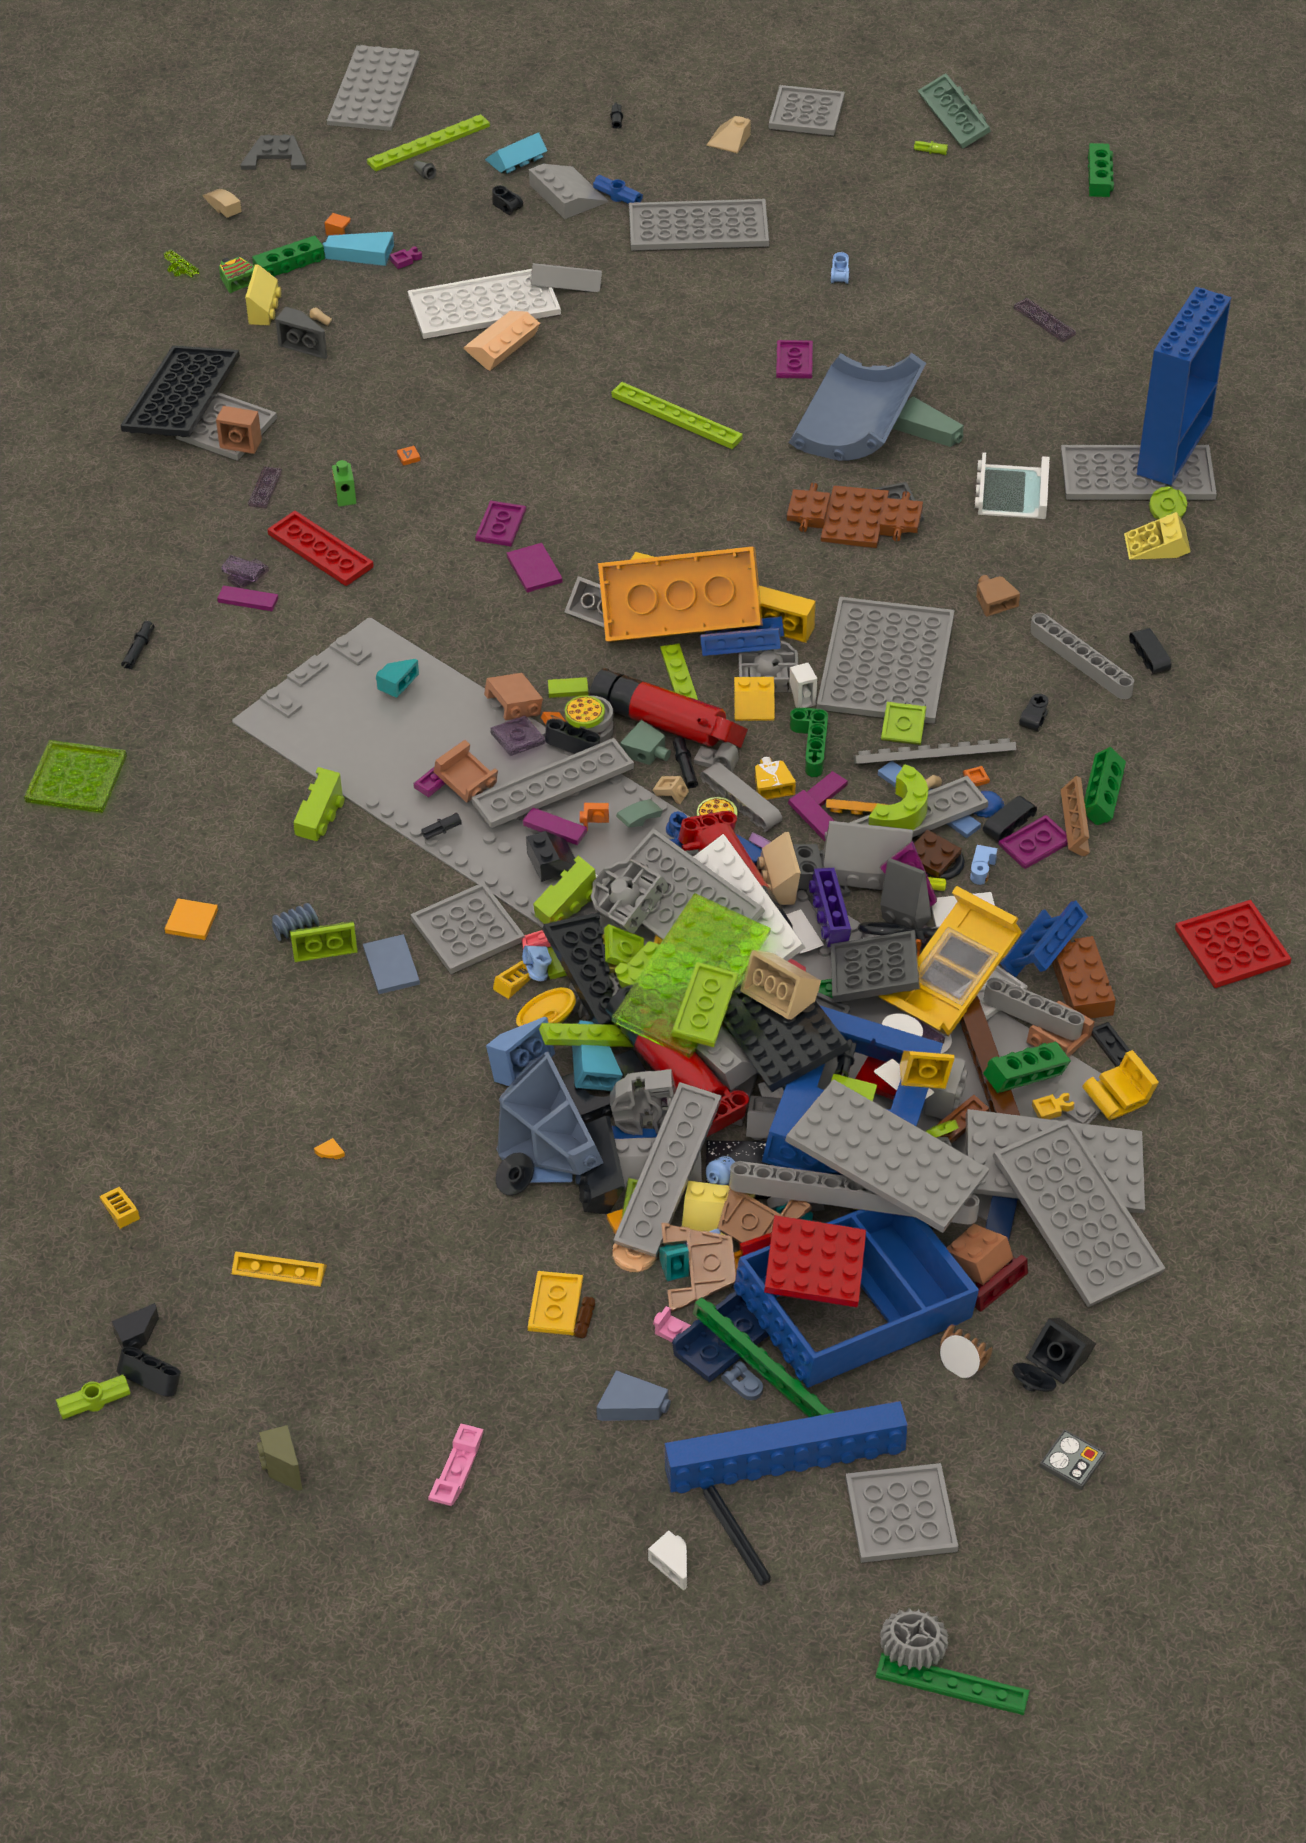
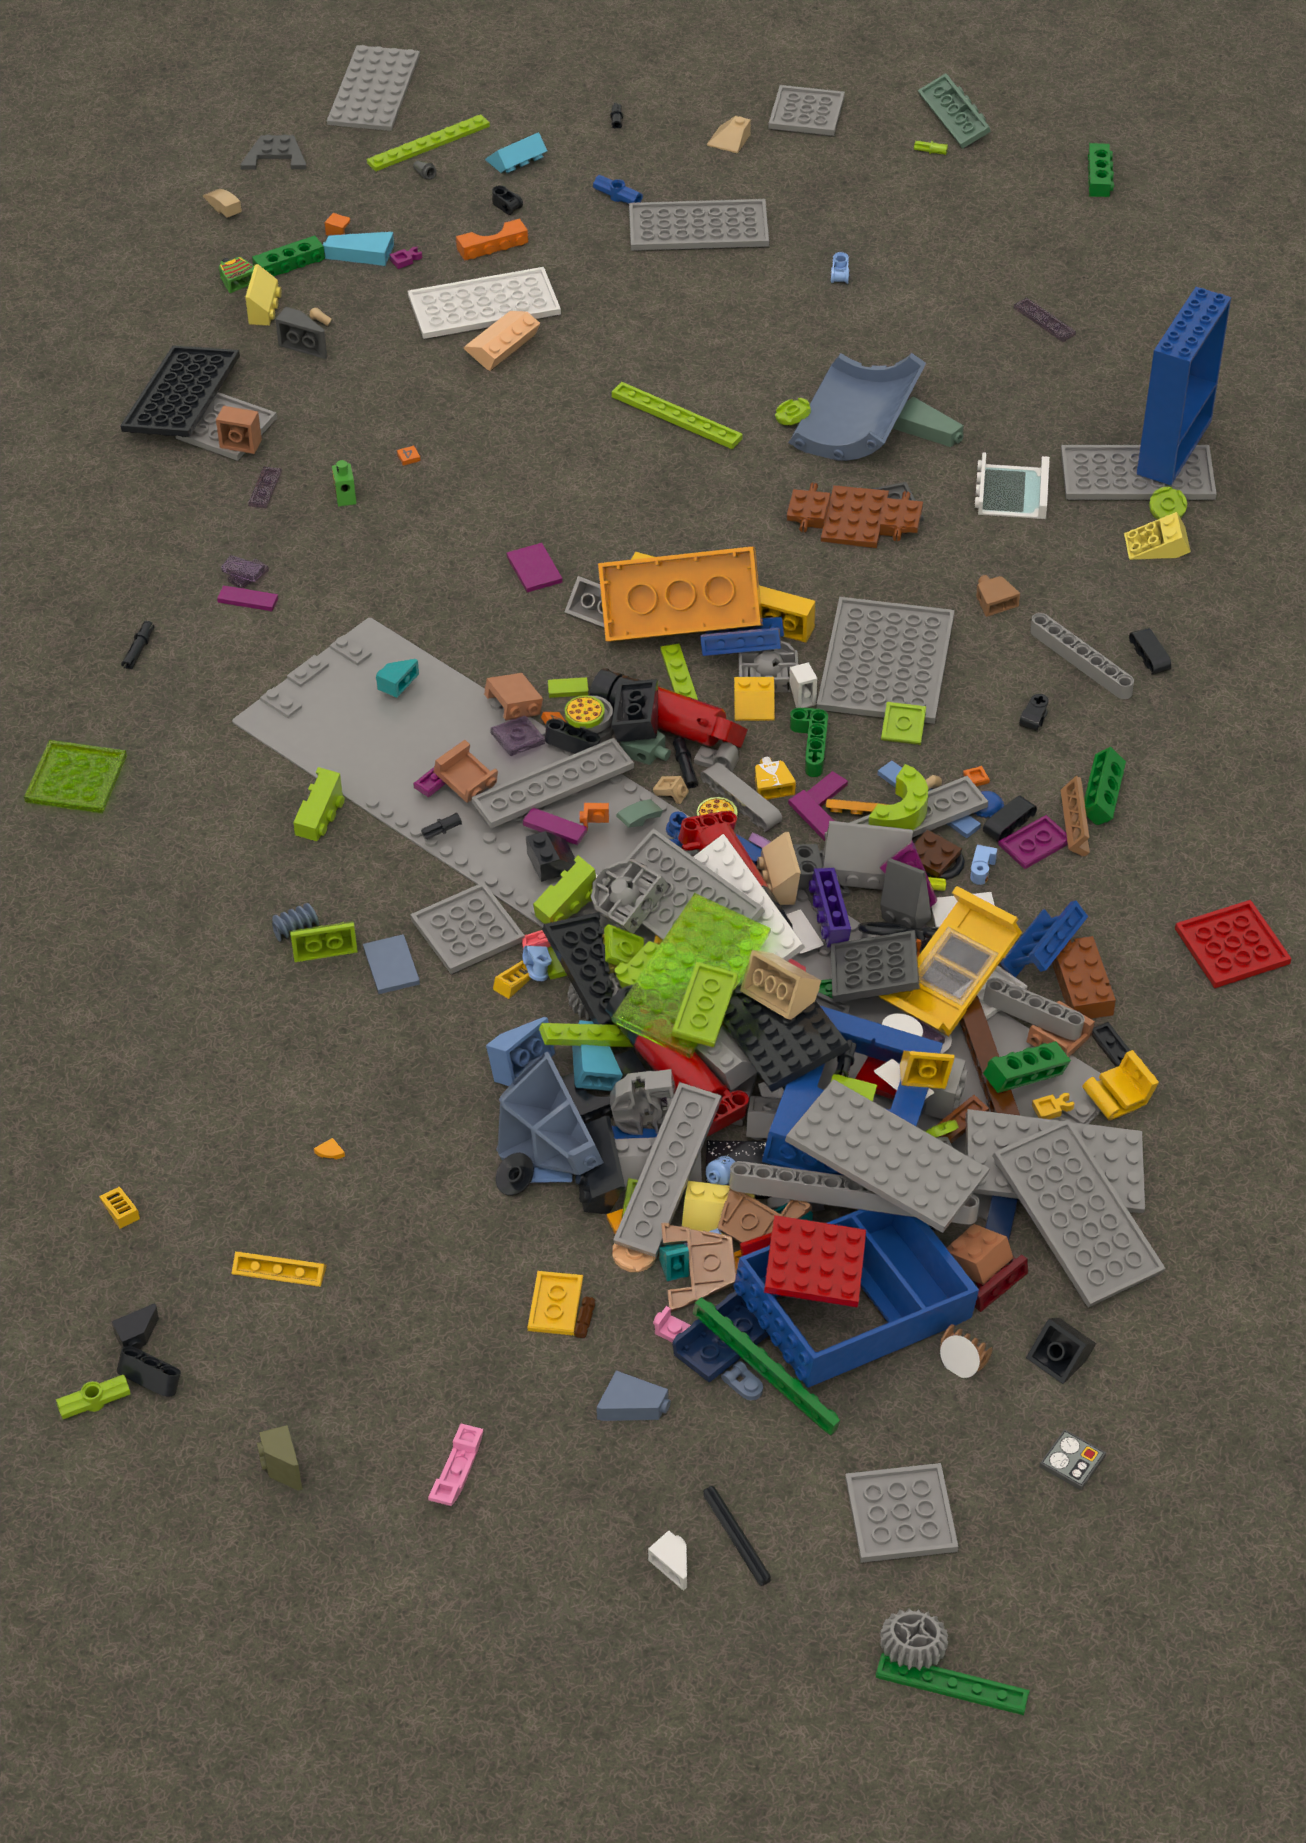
clear neon green piece [163,249,199,277] -> none
light orange tile [165,899,218,940] -> none
red plate [268,511,374,586] -> none
magenta tile [475,501,526,547] -> none
yellow dish [516,988,576,1027] -> none
light grey slope [529,164,608,219] -> none
light grey slope [530,263,602,292] -> none
blue brick [665,1401,907,1493] -> none
magenta tile [776,340,813,379] -> none
light grey plate [853,738,1016,764] -> none
black dish [1012,1363,1057,1392] -> none
none -> orange arch [456,219,528,261]
none -> black slope [612,679,658,742]
none -> lime tile [775,398,811,425]

